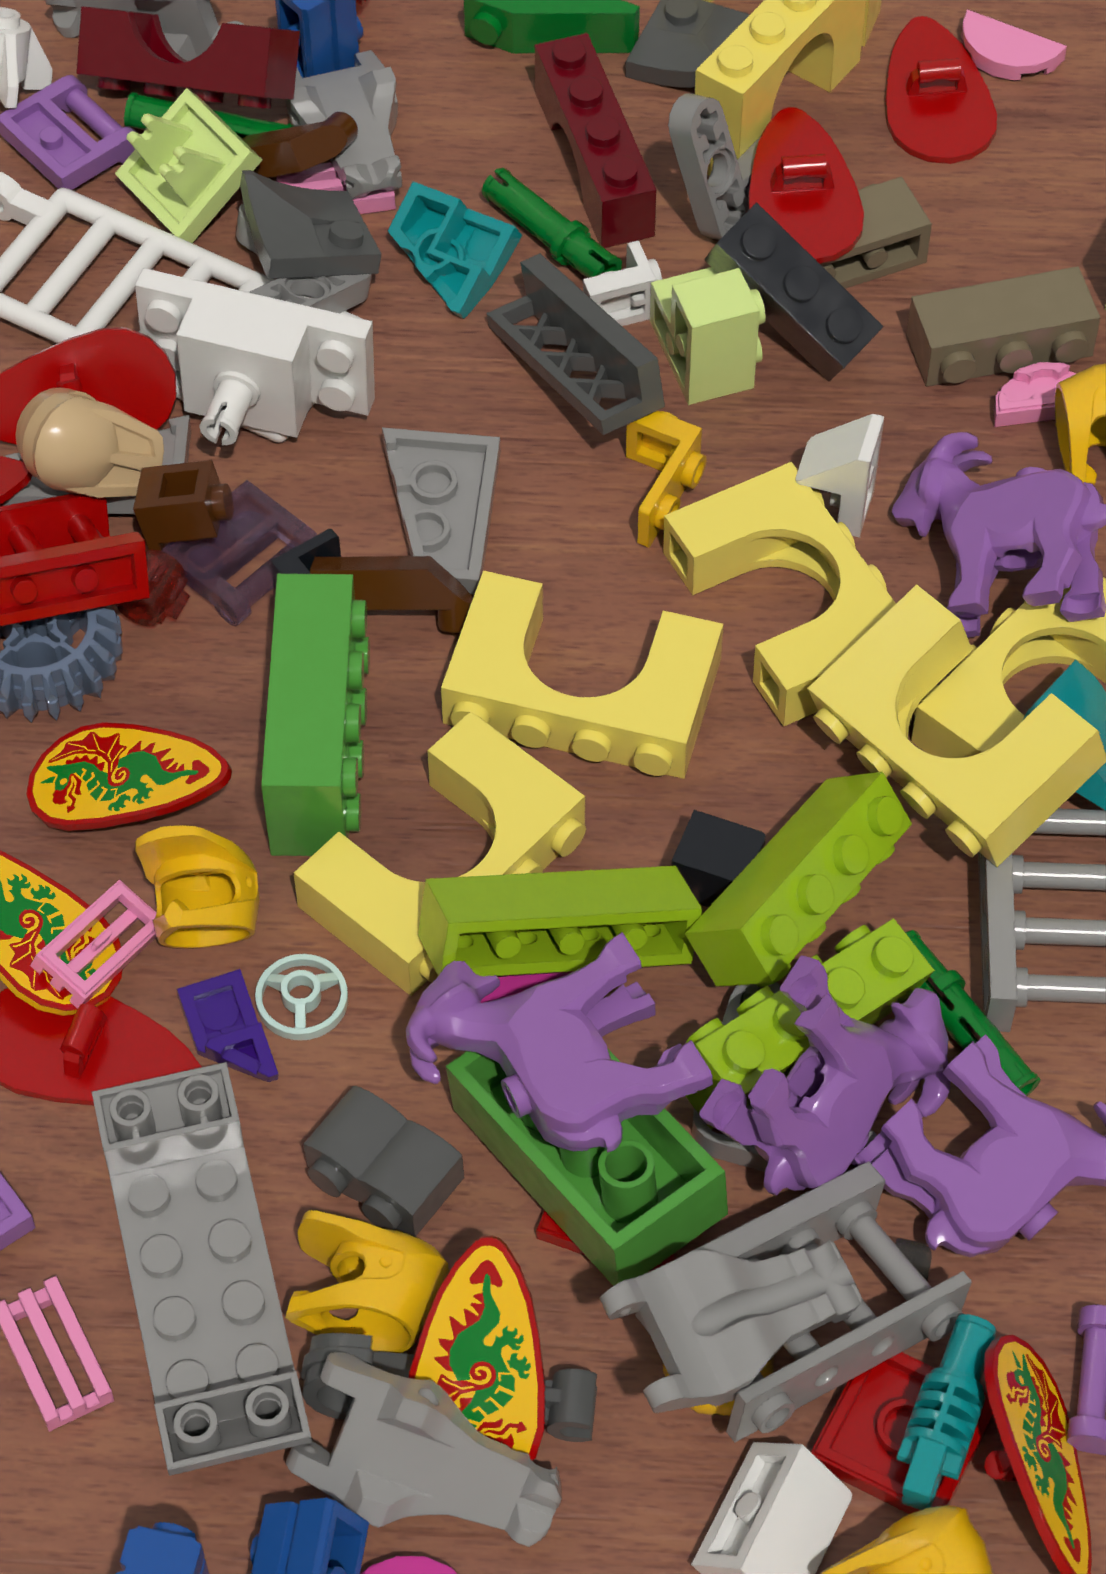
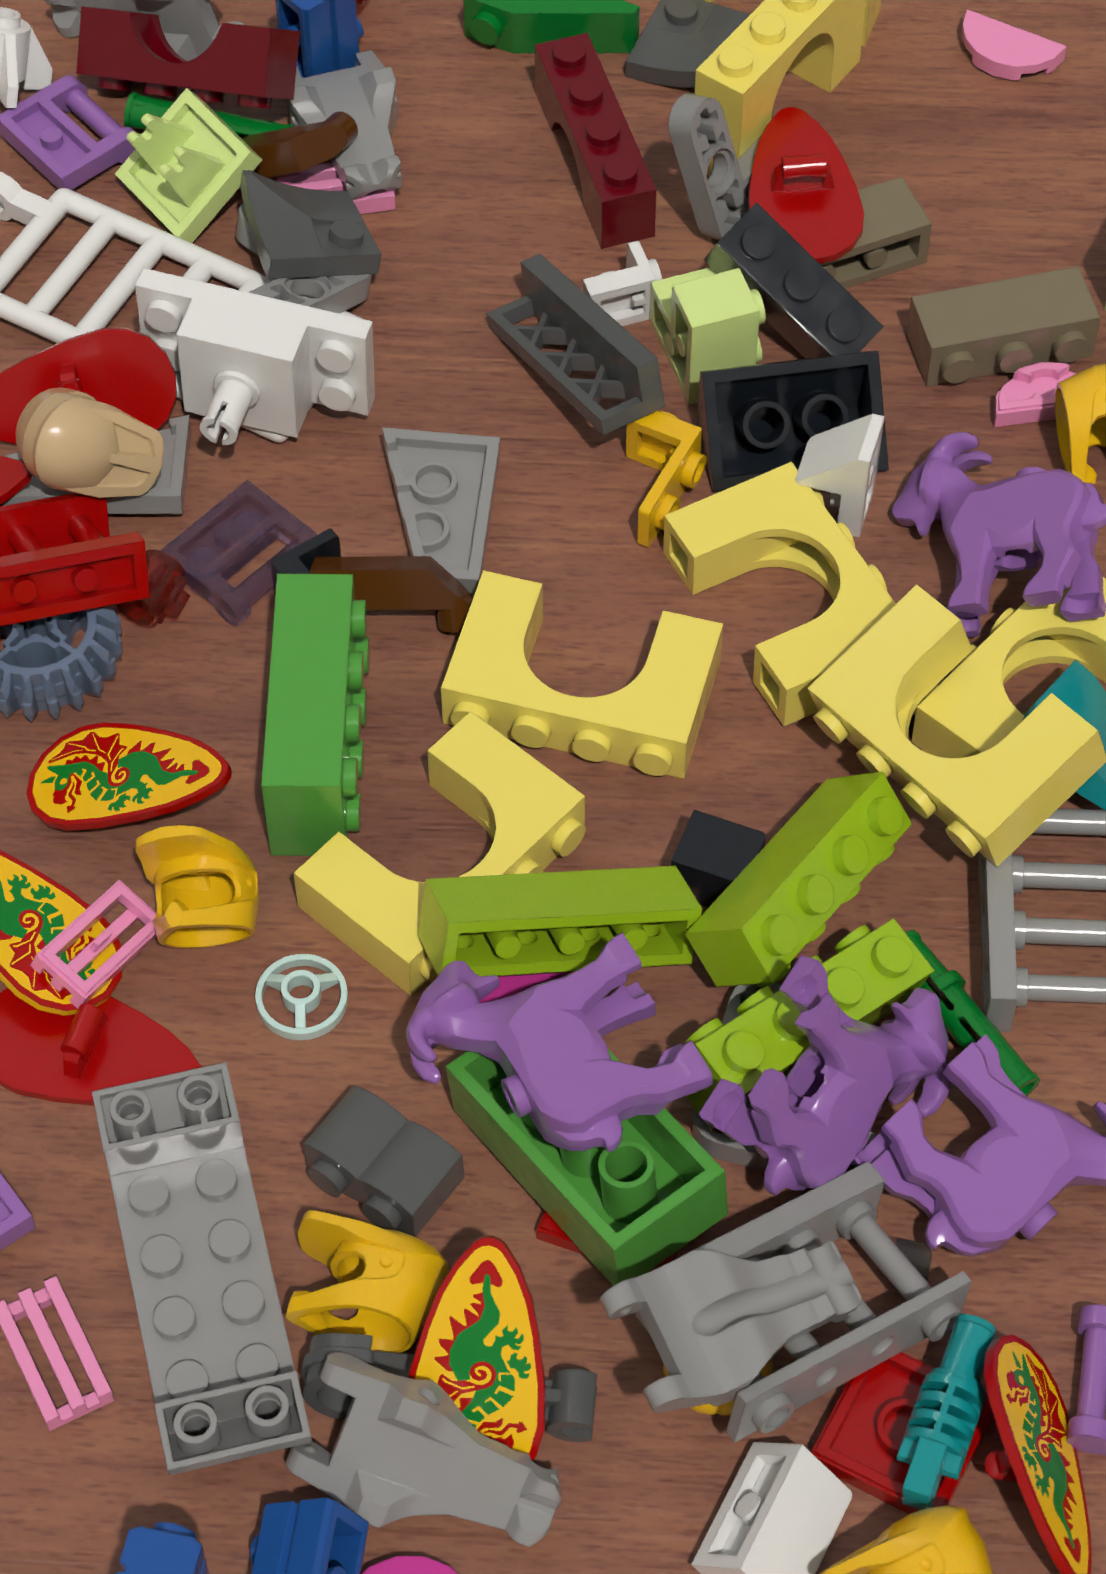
reddish brown brick [133,460,234,554] -> none
dark purple slope [177,969,279,1082] -> none
teal slope [388,181,522,319] -> none
green pin [482,167,622,278] -> none
red shield [885,16,997,164] -> none
none -> black slope [697,350,889,491]

